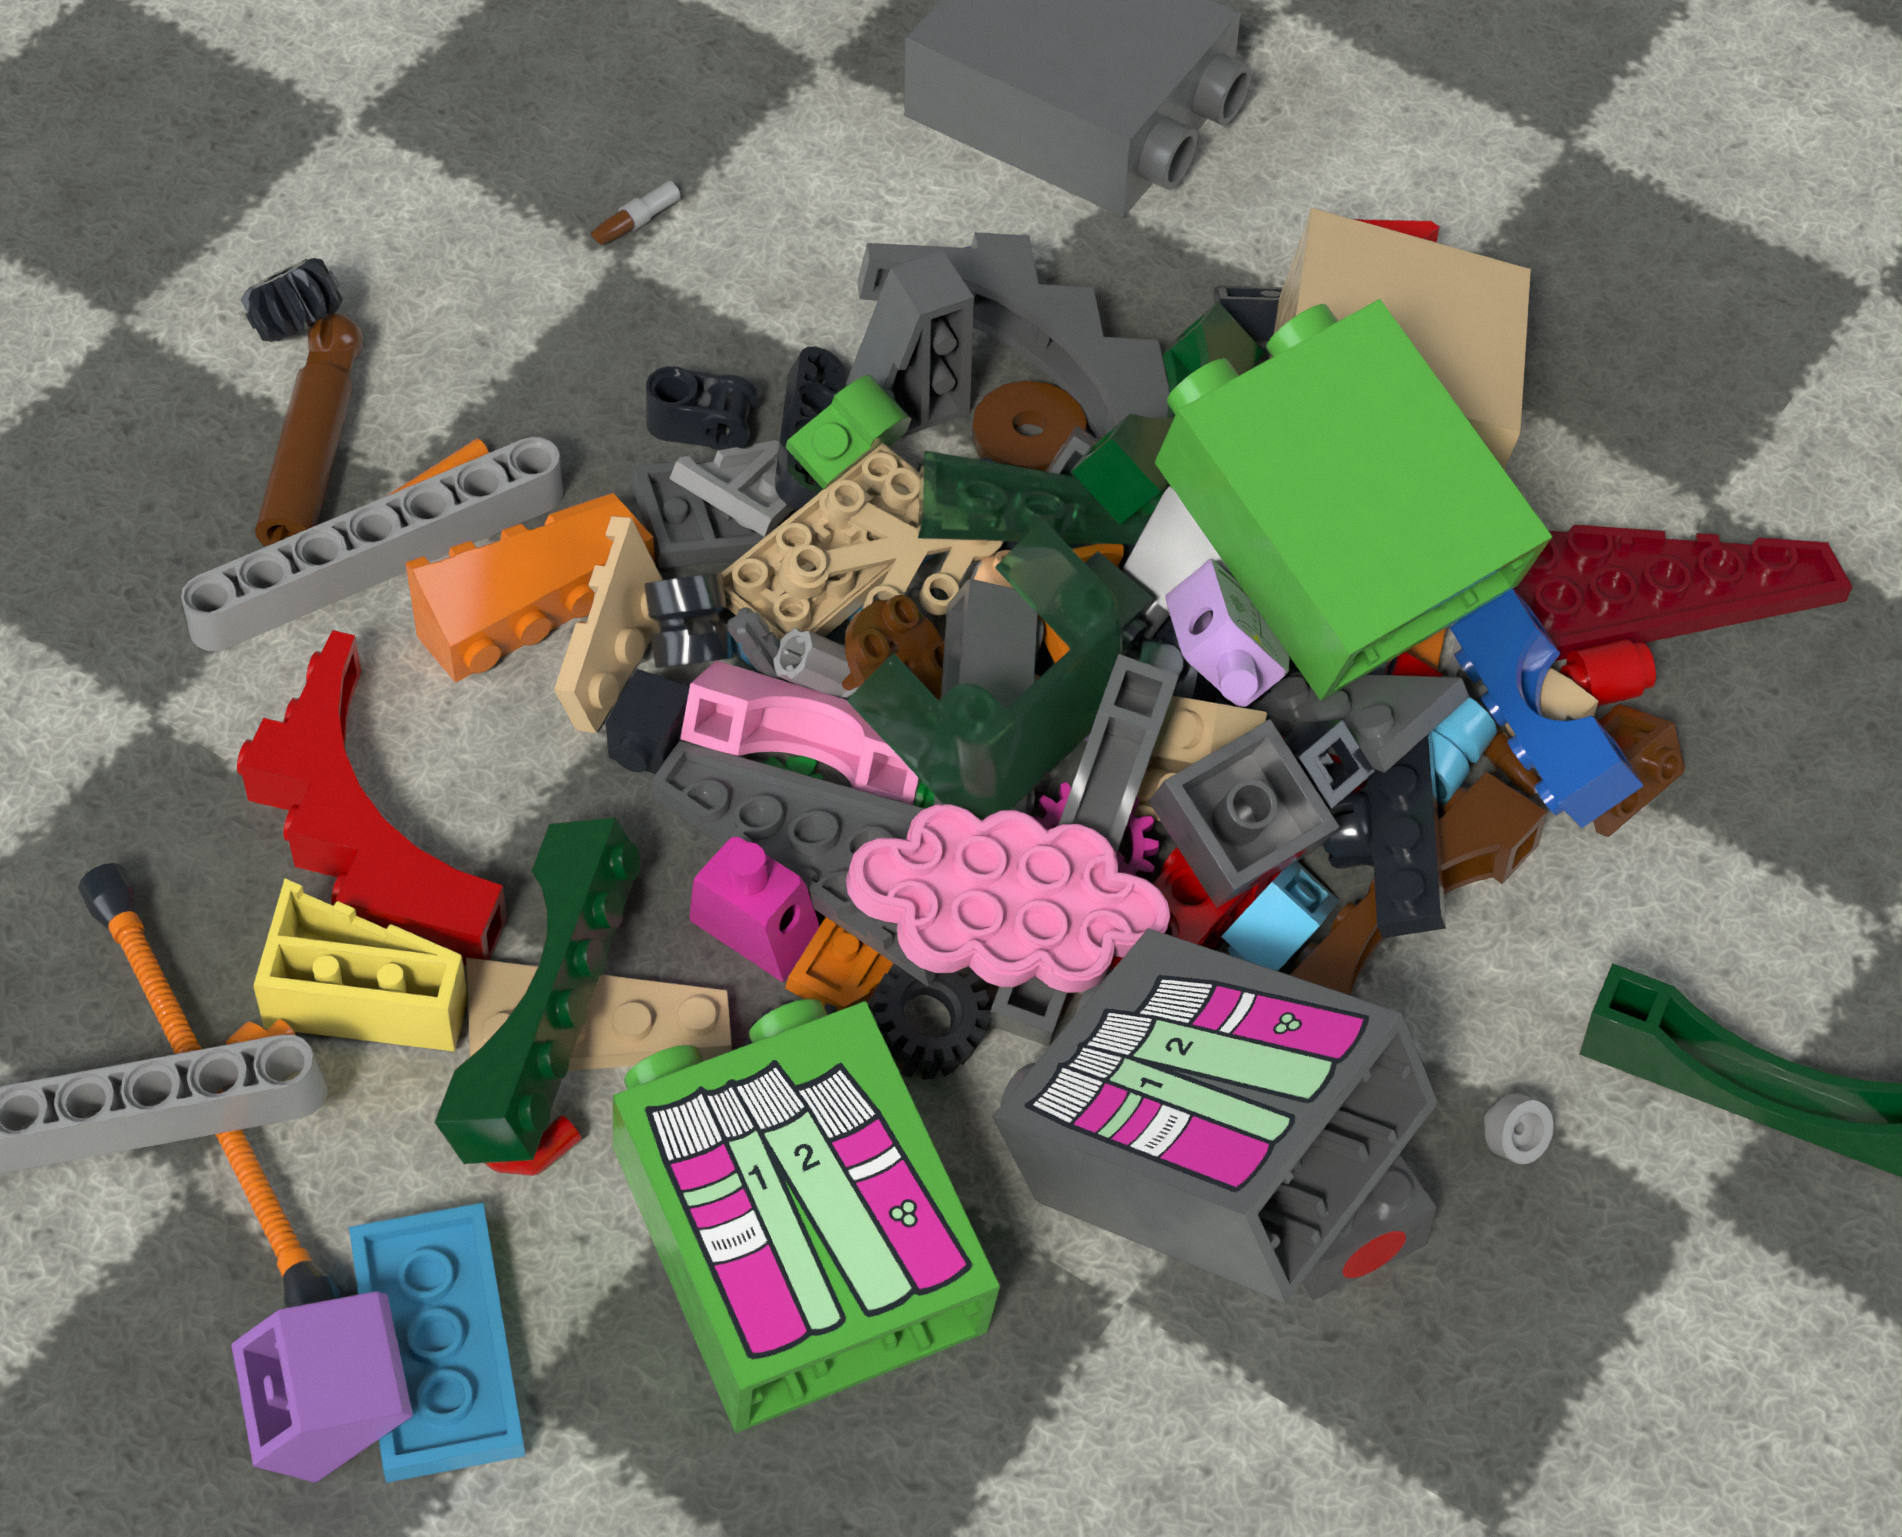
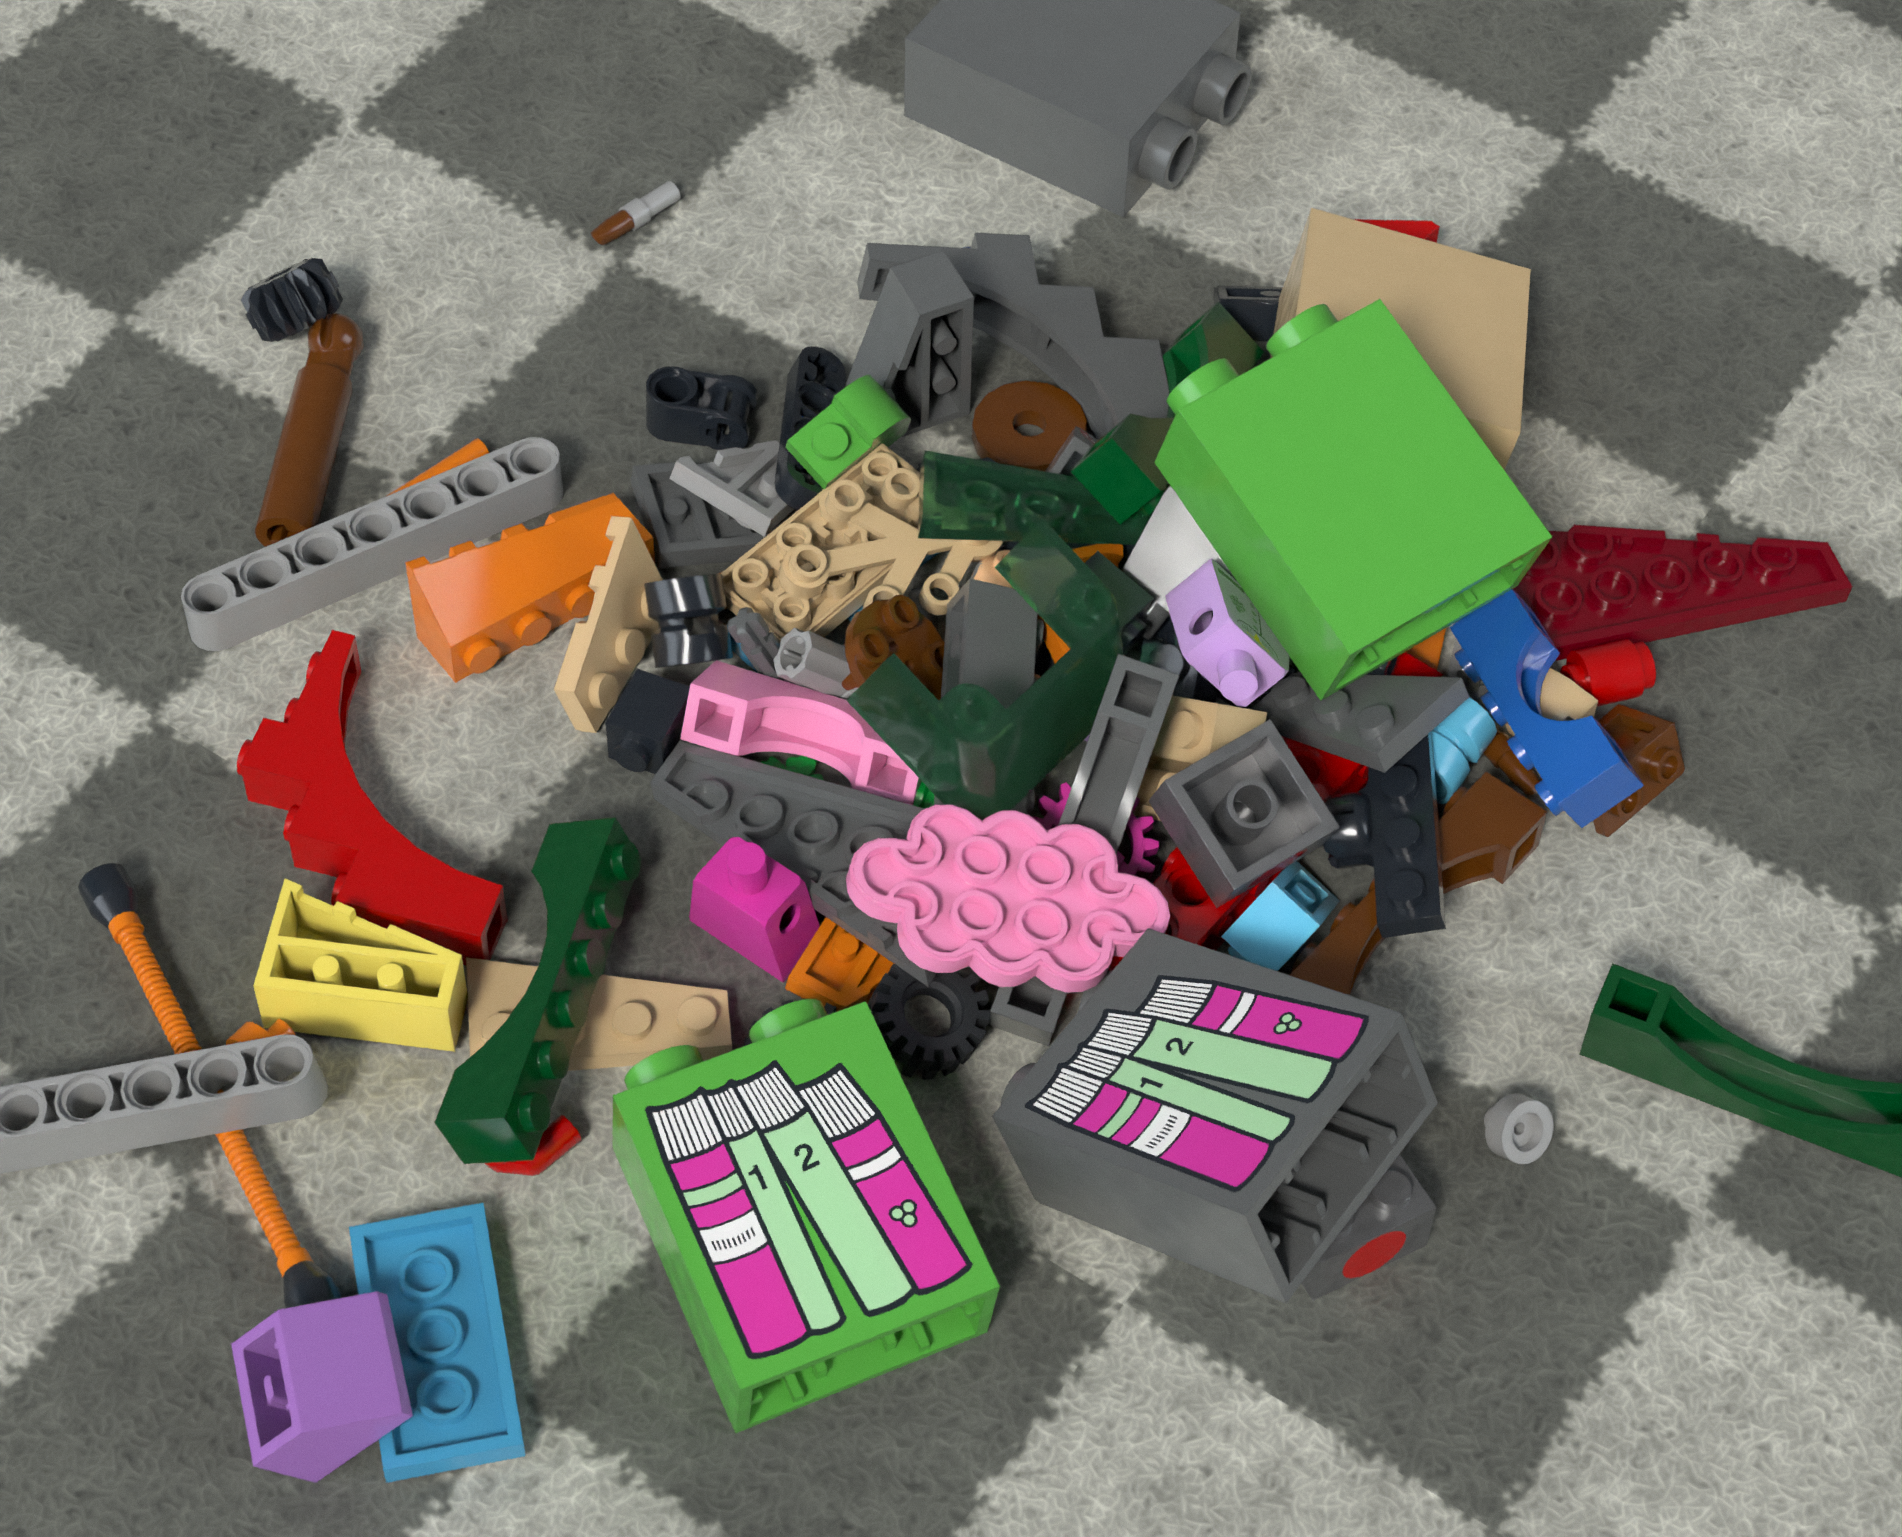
black brick [1283,720,1375,809] -> none

